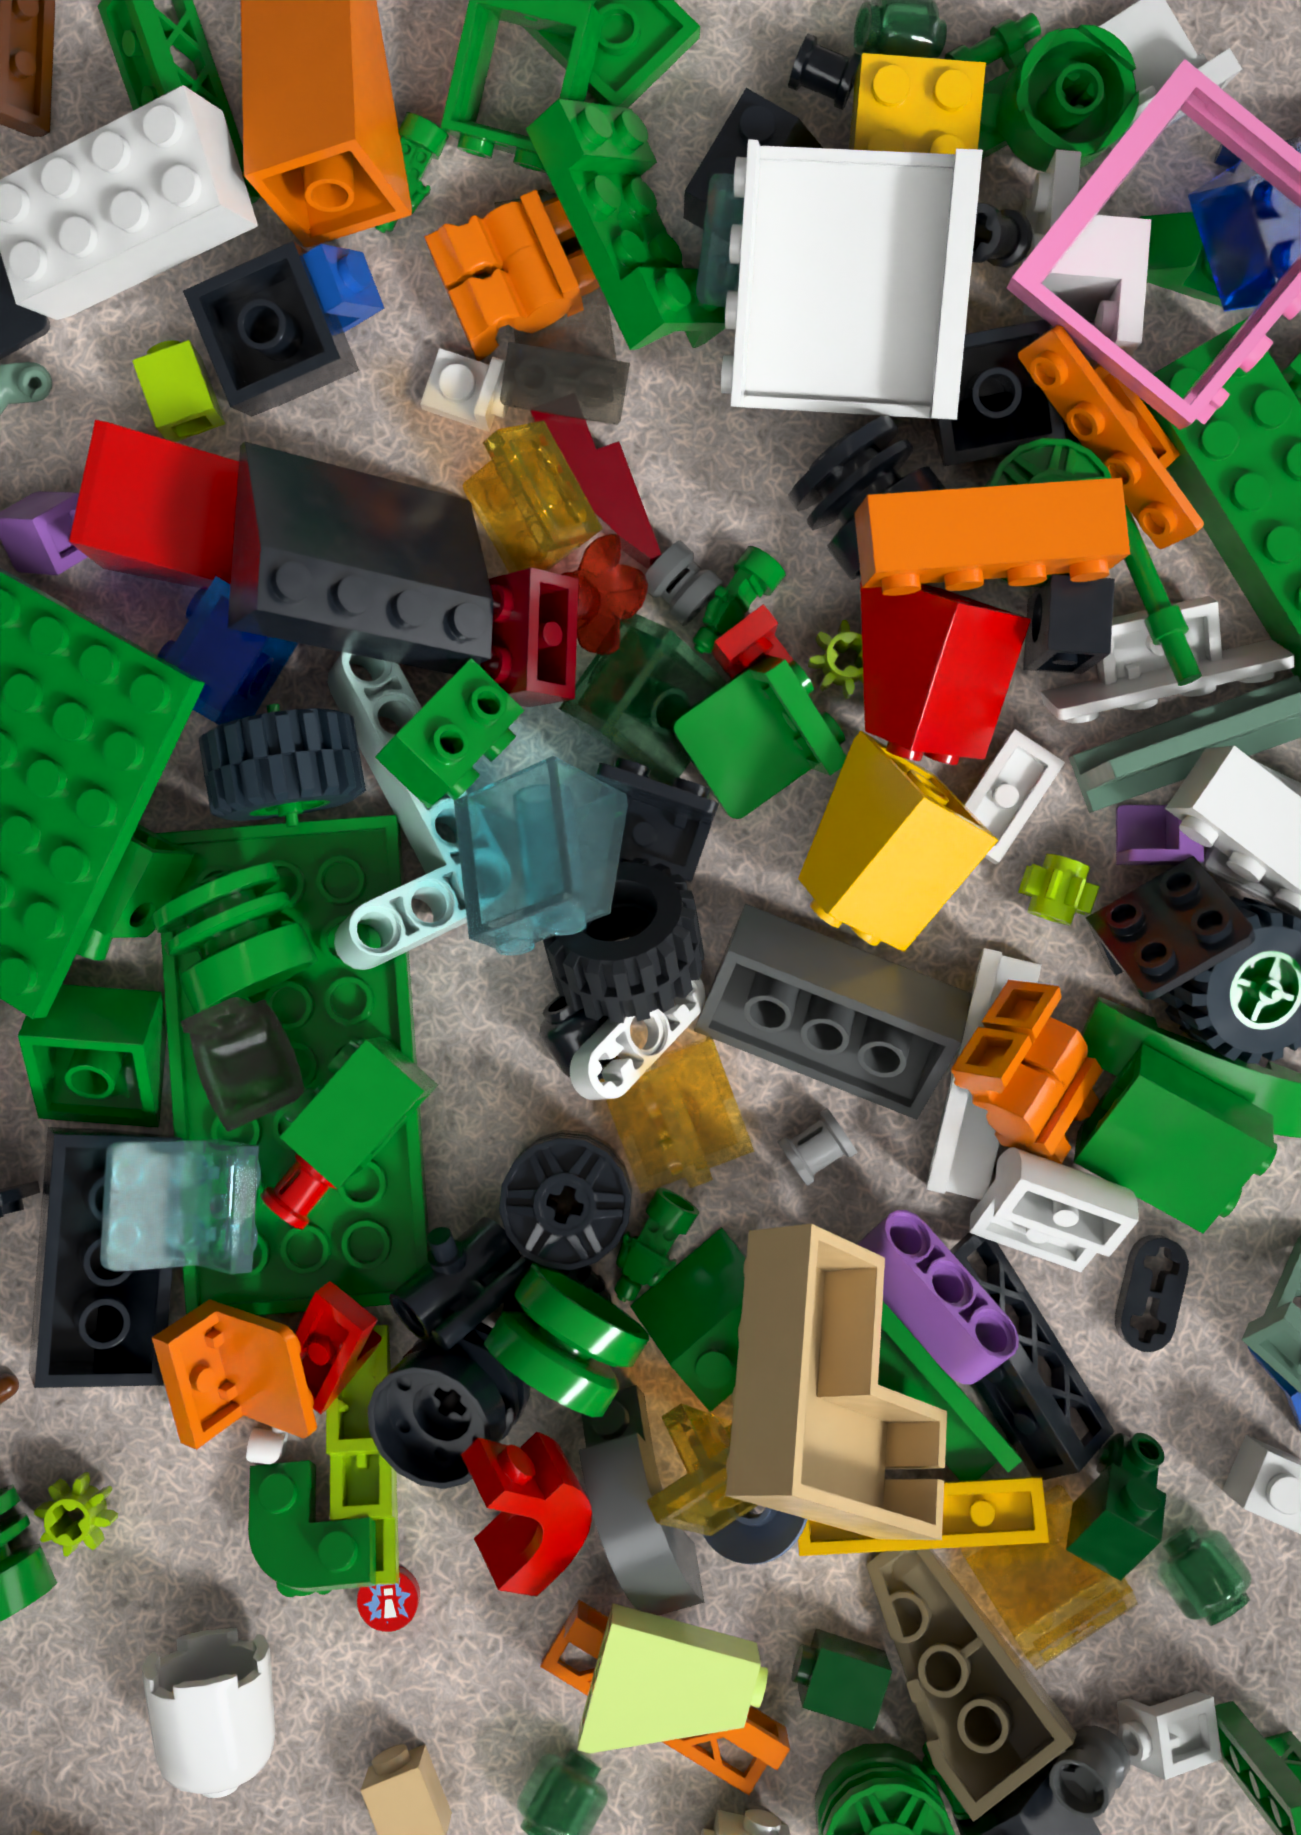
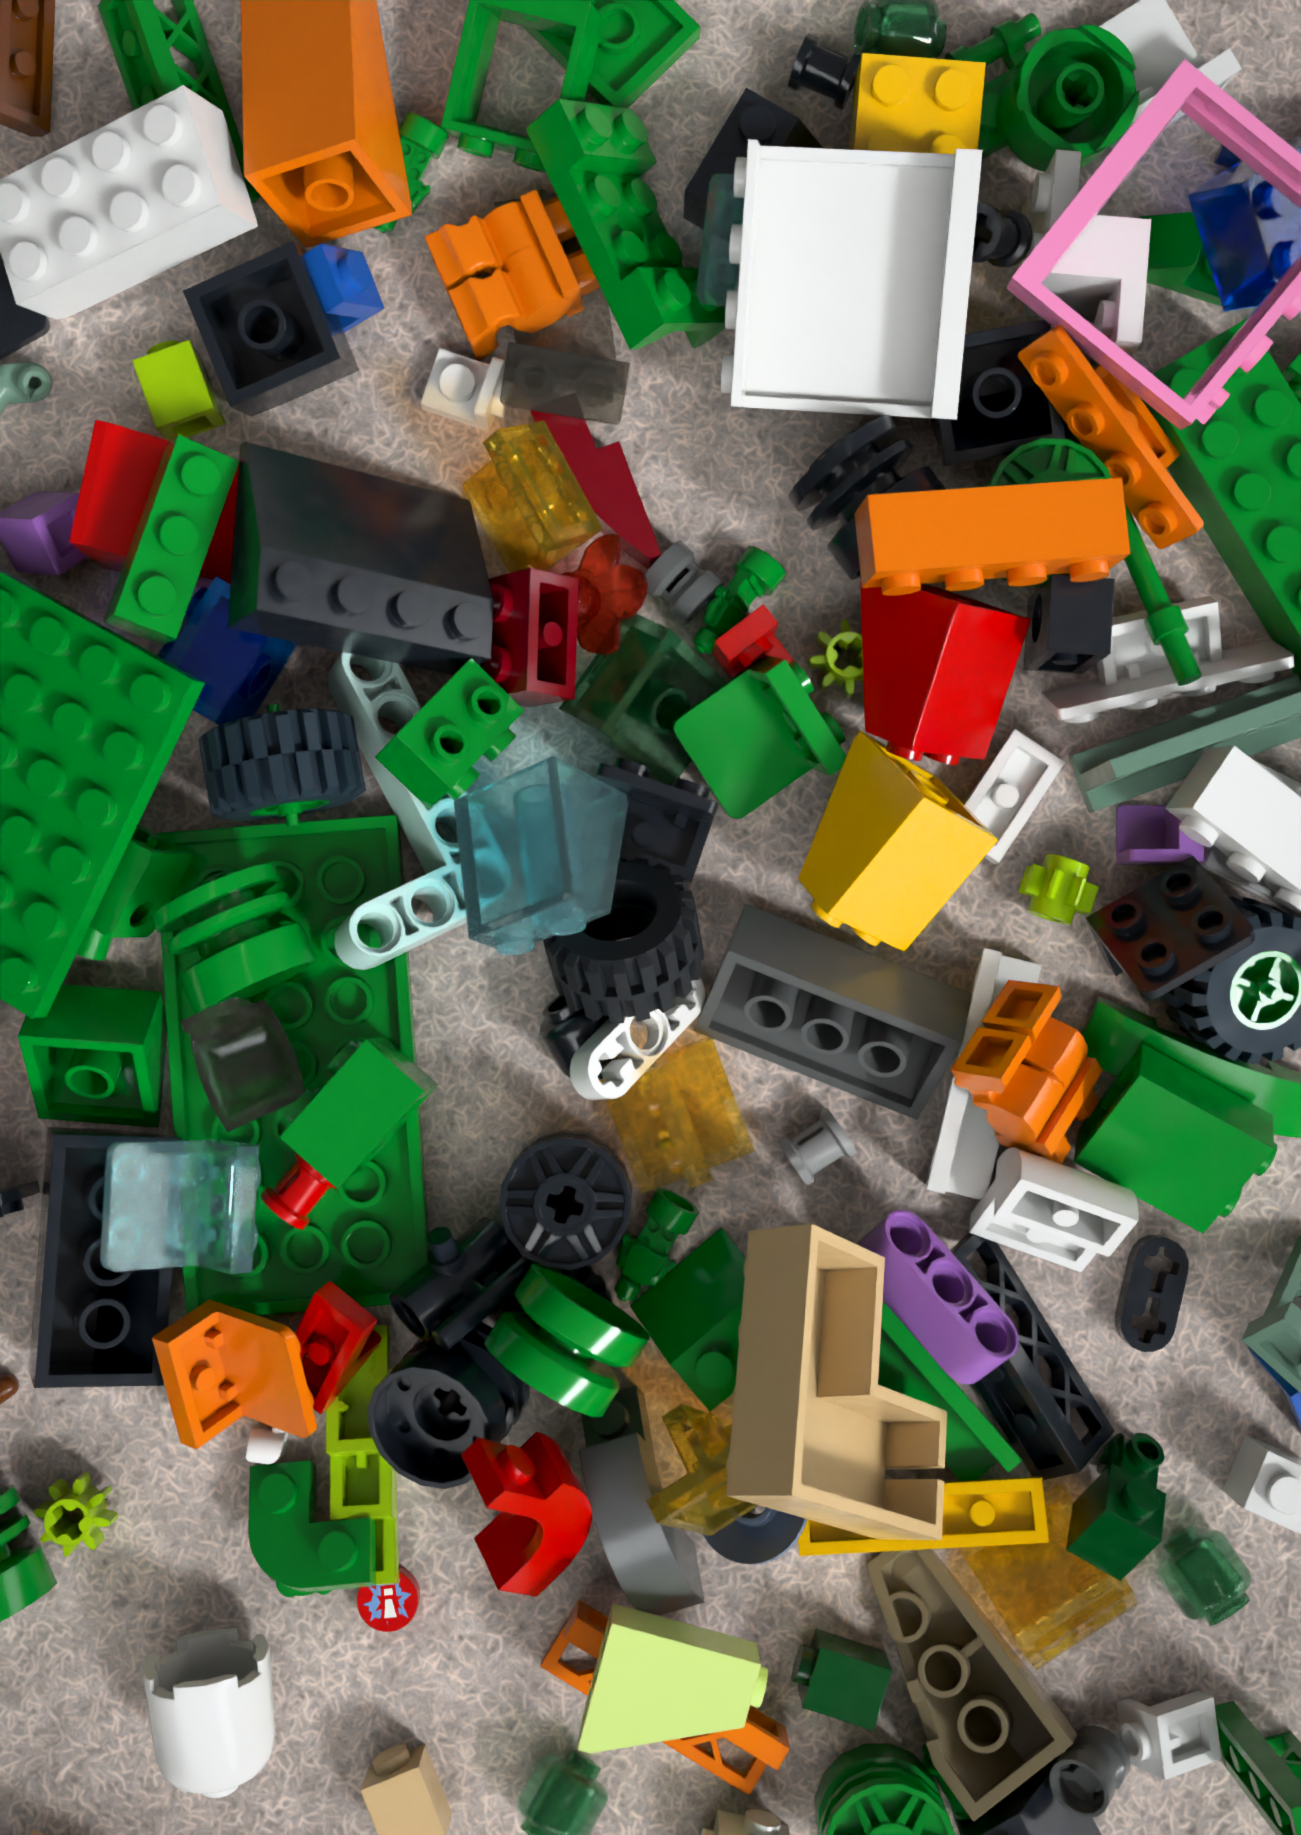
none -> green brick [103,434,239,646]

